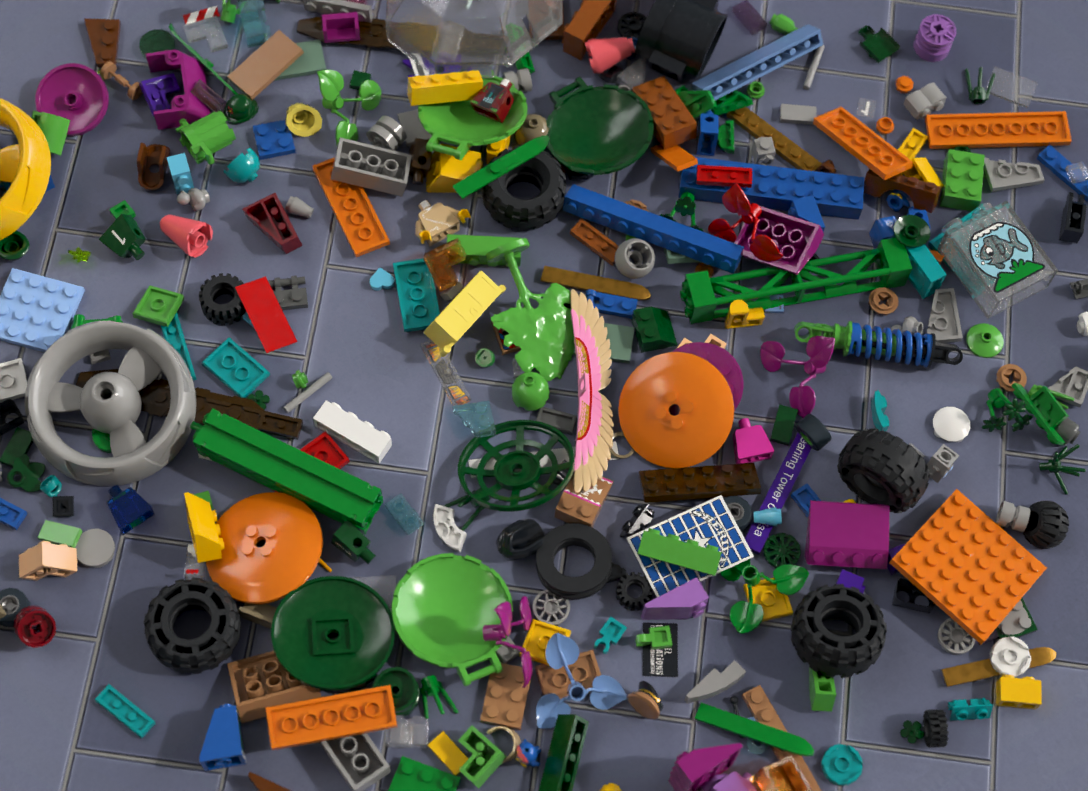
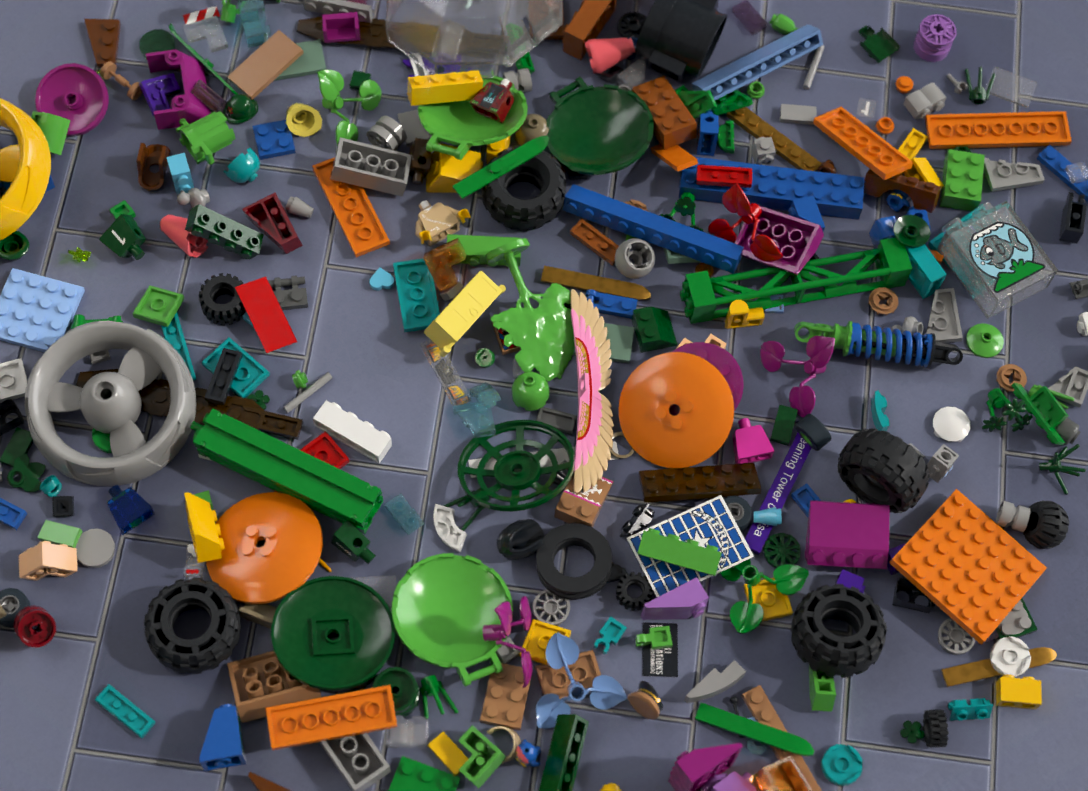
none -> dark green brick [185,204,264,259]
none -> black plate [205,348,243,405]
none -> clear light blue slope [469,382,501,408]
none -> light grey hand [947,73,968,94]

